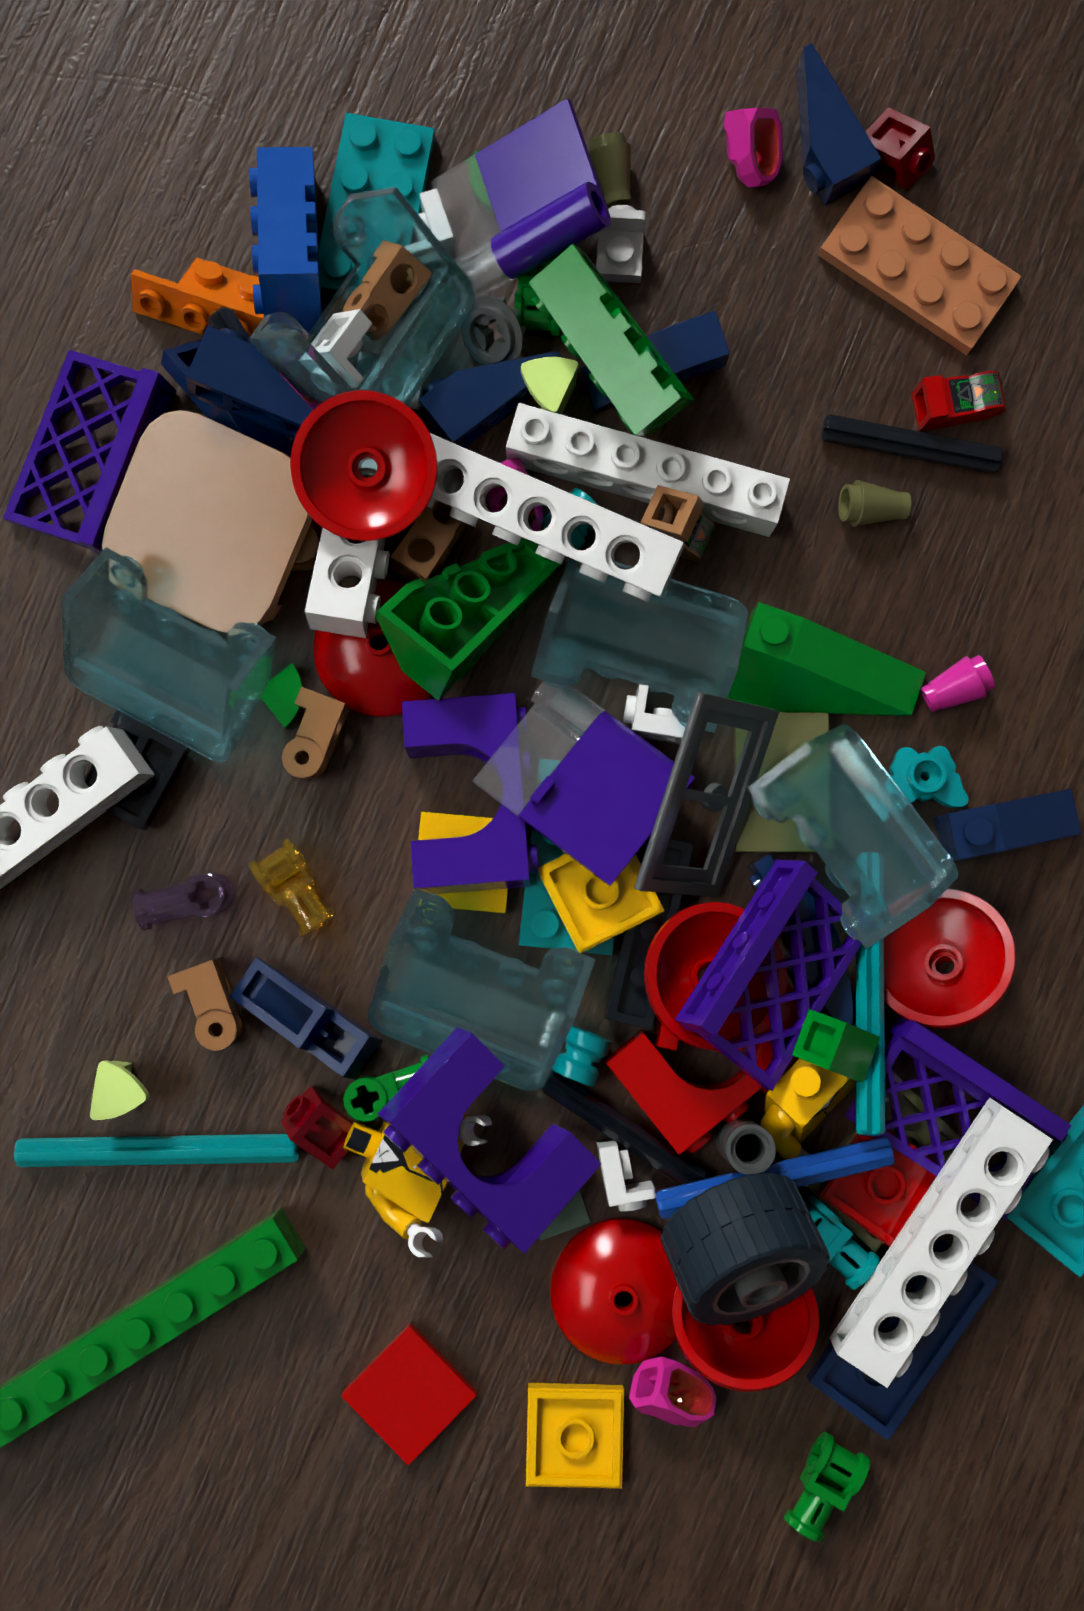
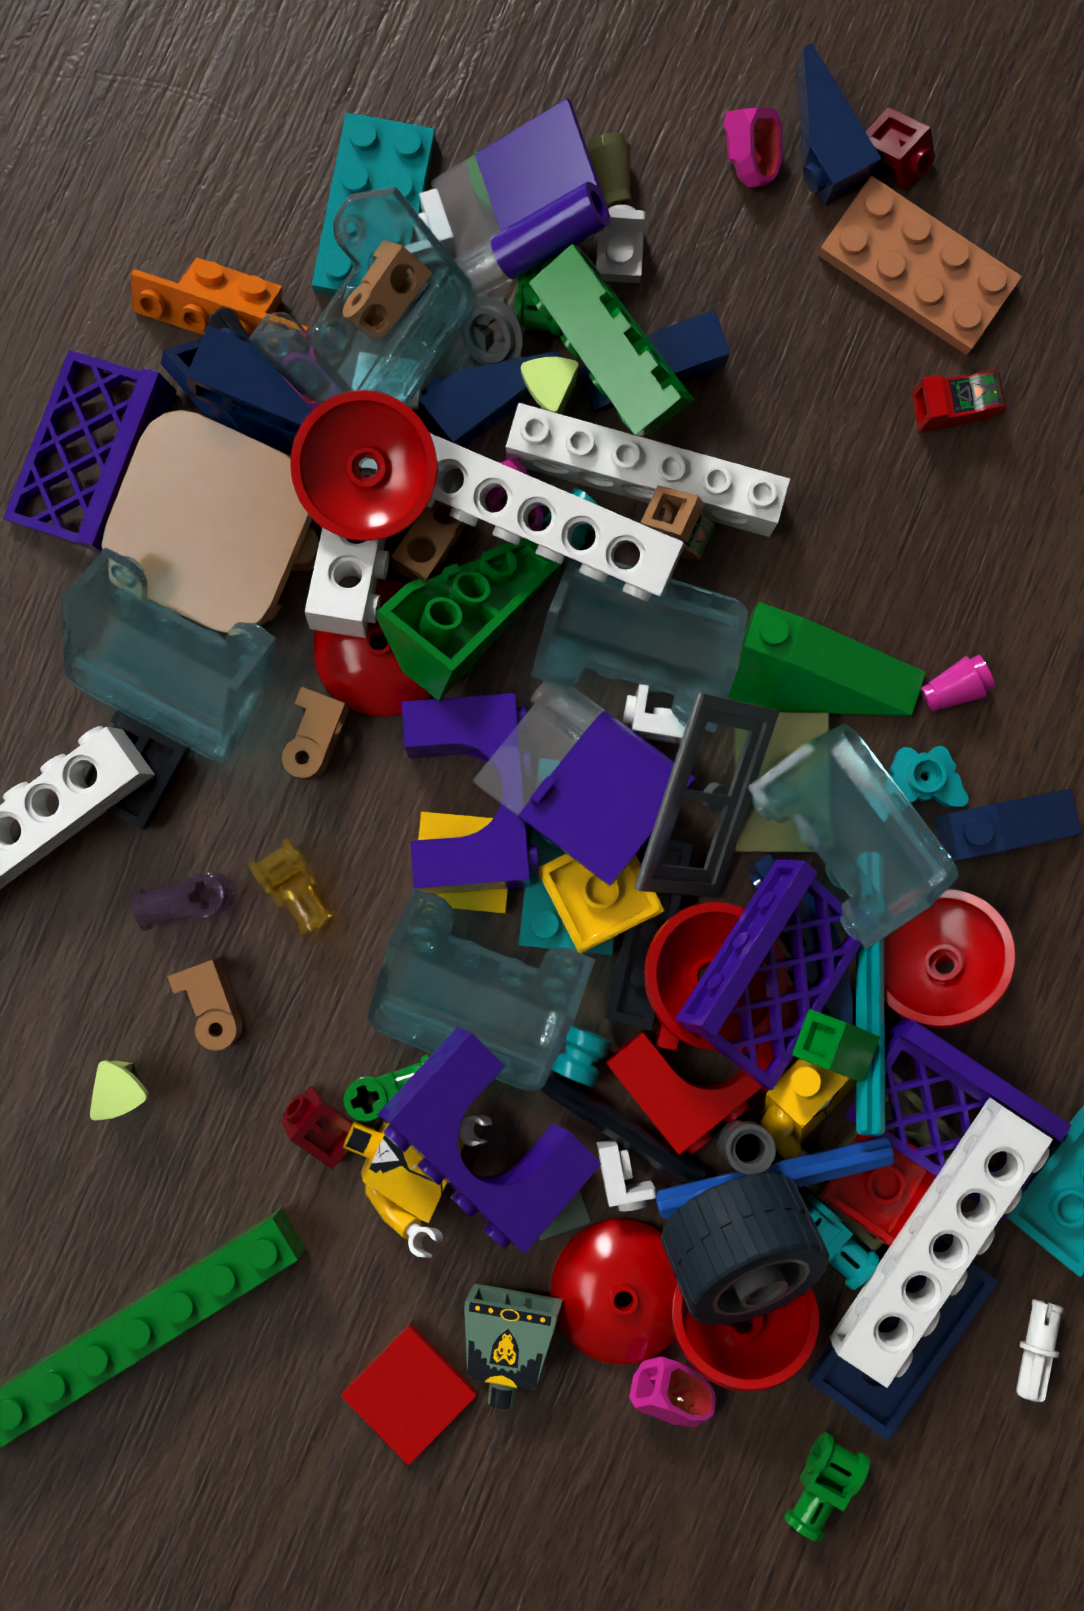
teal axle [14,1134,300,1167] -> none
dark blue slope [230,957,383,1080] -> none
blue wedge [249,147,323,334] -> none
green tile [256,663,303,729] -> none
white bracket [302,309,372,390] -> none
yellow tile [526,1383,624,1489] -> none
black axle [821,414,1003,474] -> none
olive cone [838,480,912,527] -> none
none -> torso [464,1283,563,1409]
none -> white axle [1016,1299,1064,1402]

